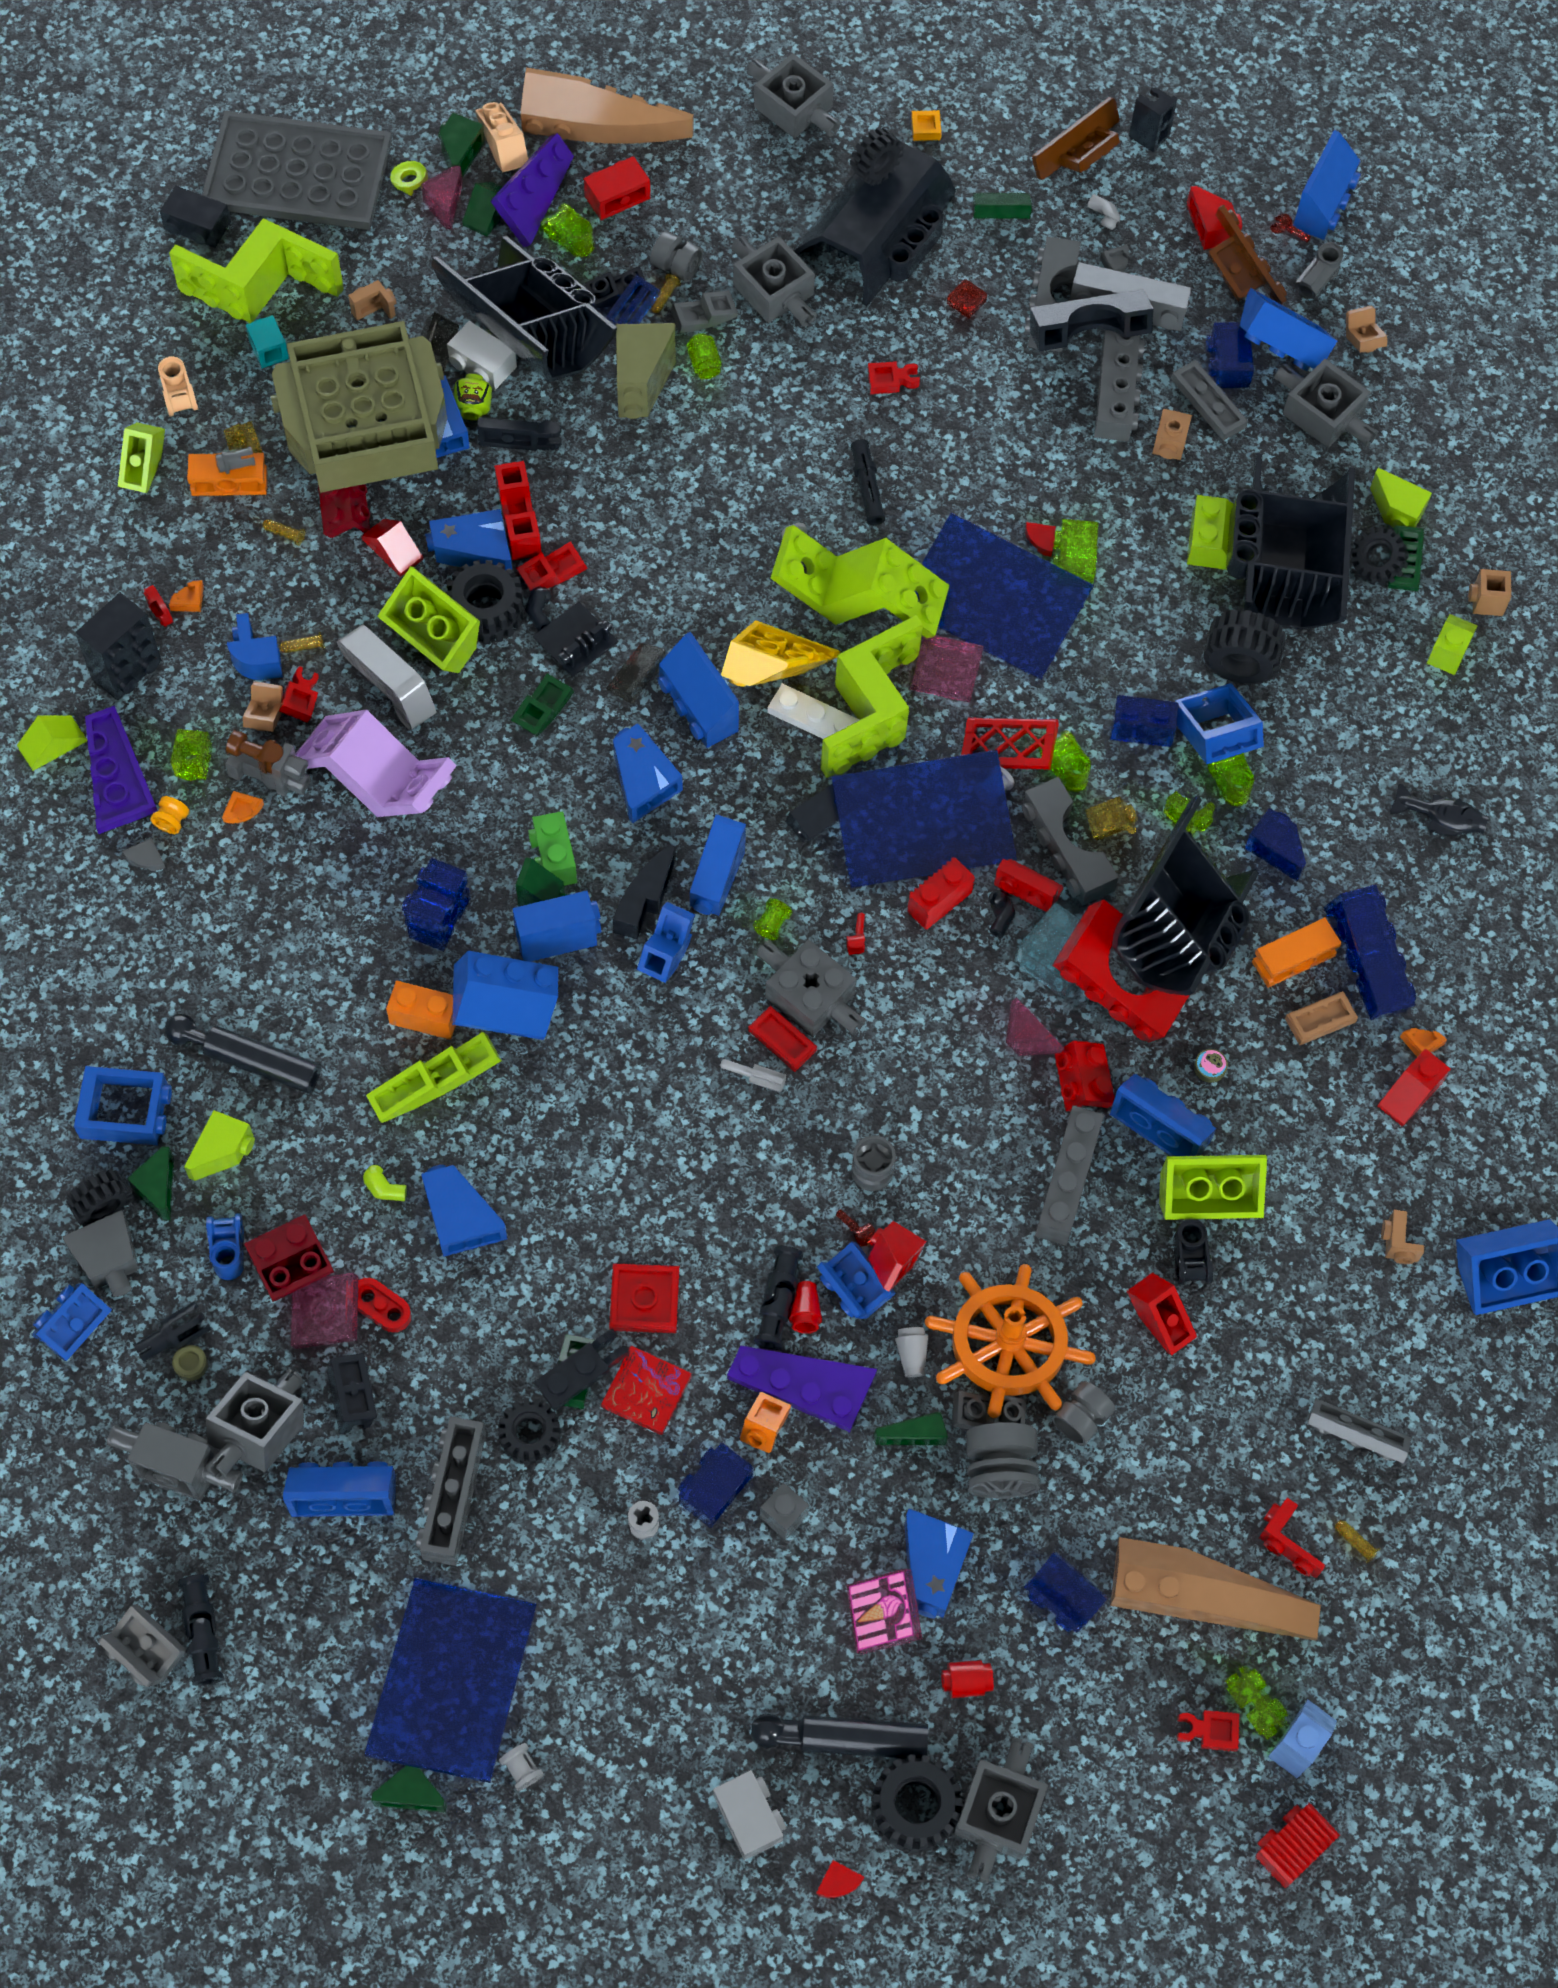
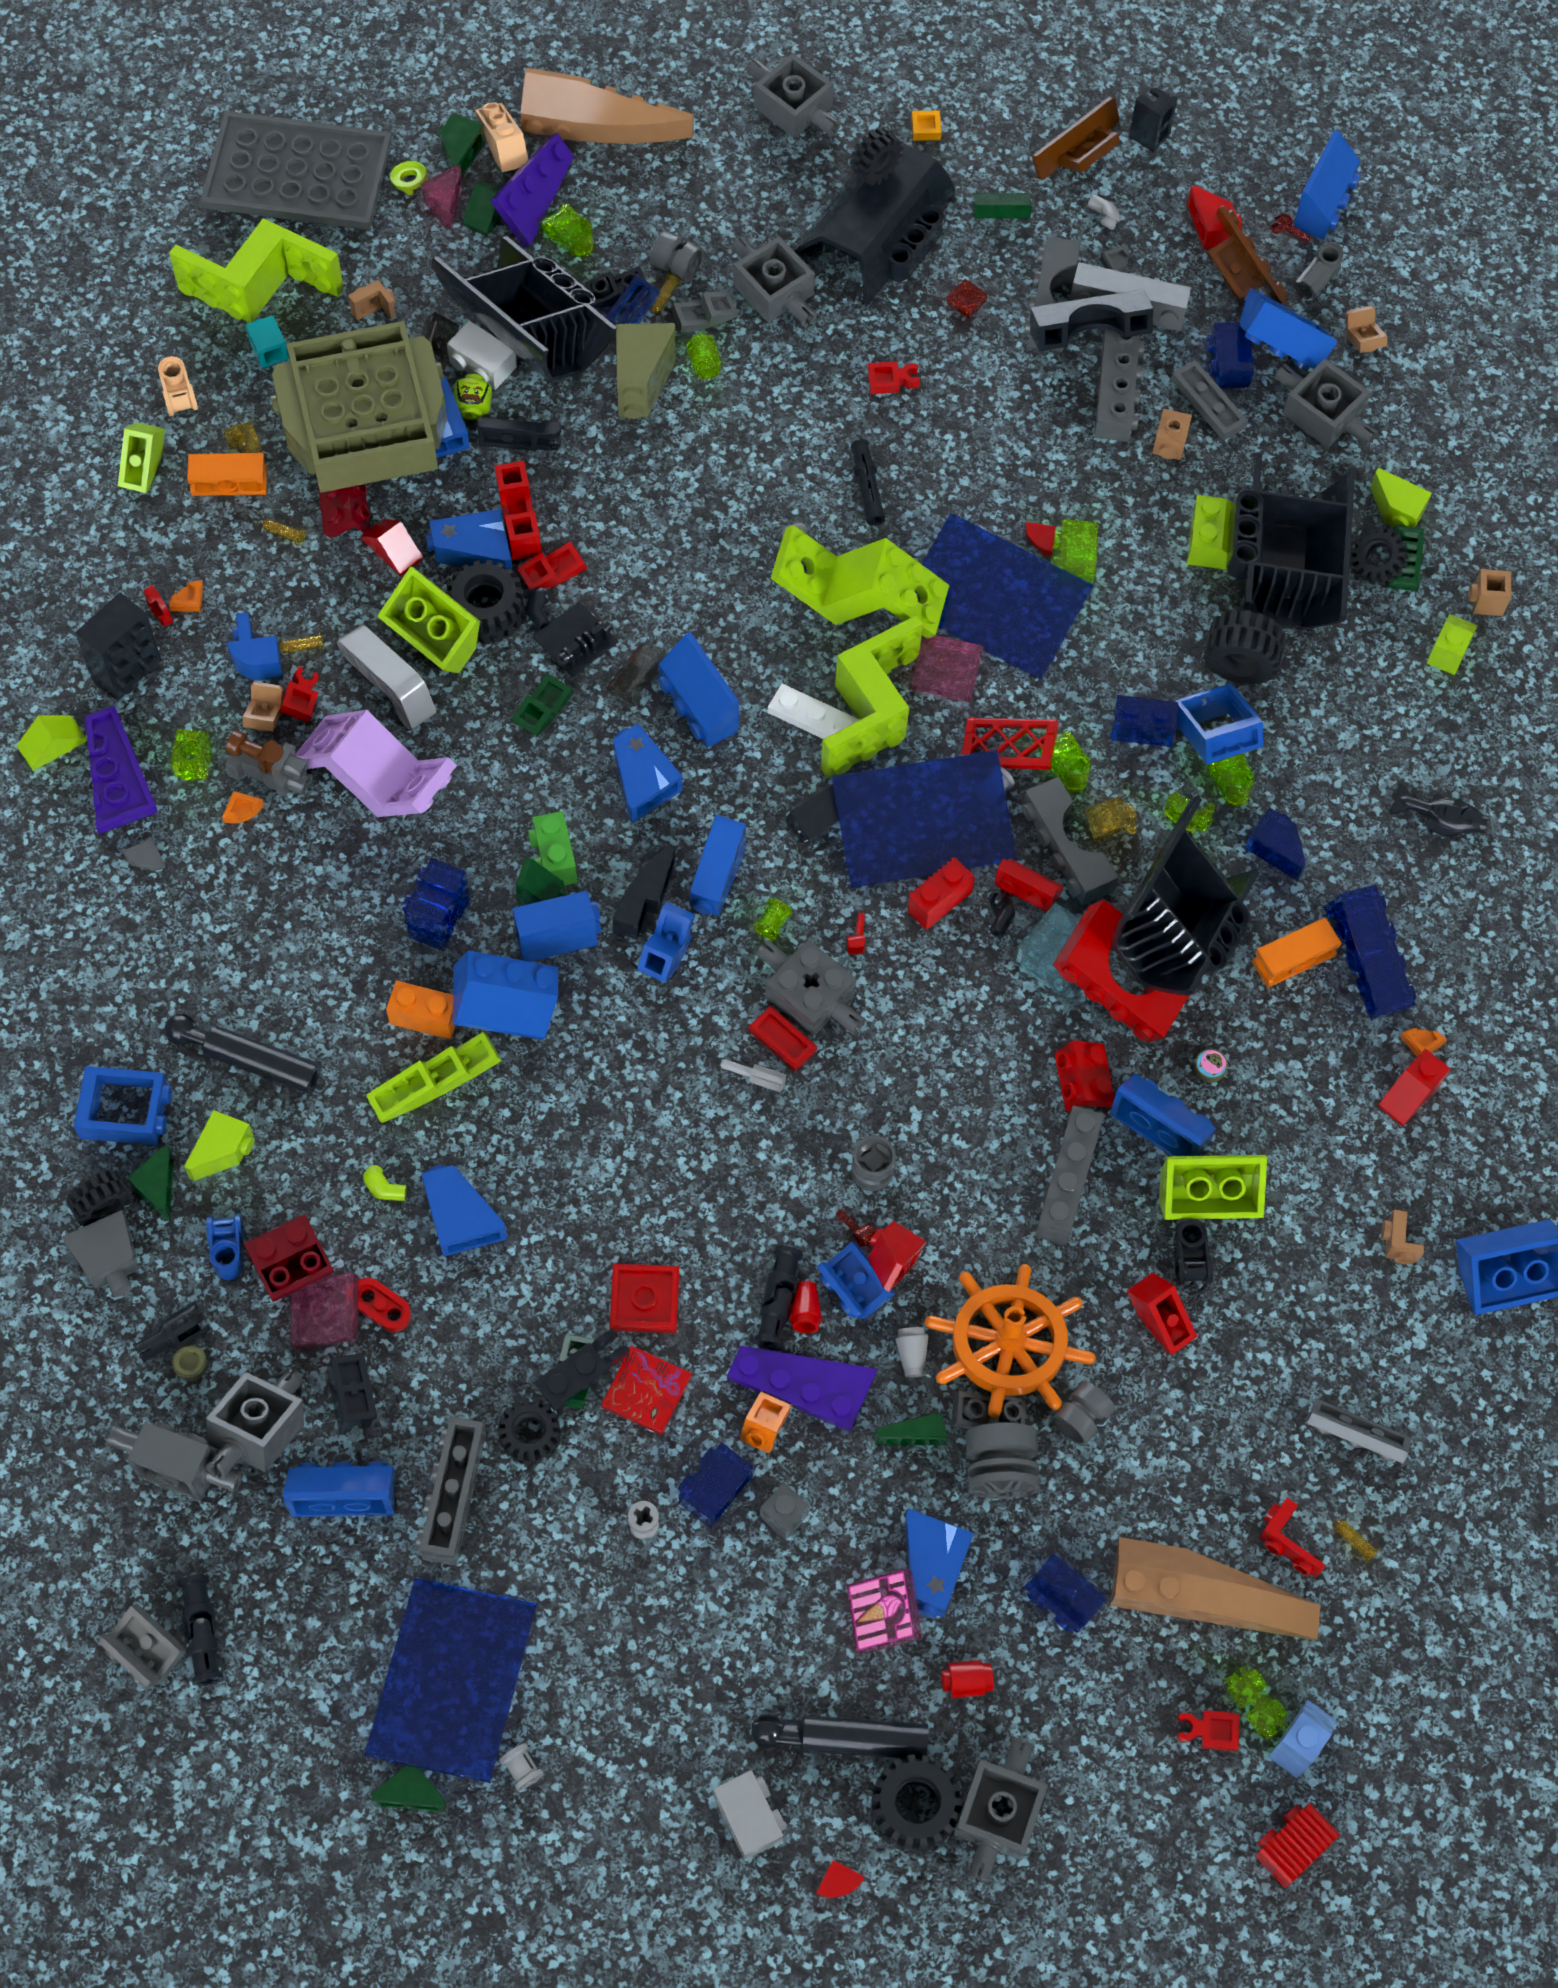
blue bracket [31,1283,112,1361] -> none
light orange wheel [150,796,190,834] -> none
black brick [160,185,231,248] -> none
dark grey pin [215,446,255,474] -> none
red brick [583,156,651,221] -> none
yellow wedge [721,620,840,687] -> none
clear pink slope [1006,997,1065,1056] -> none
medium nougat plate [1285,991,1358,1045] -> none

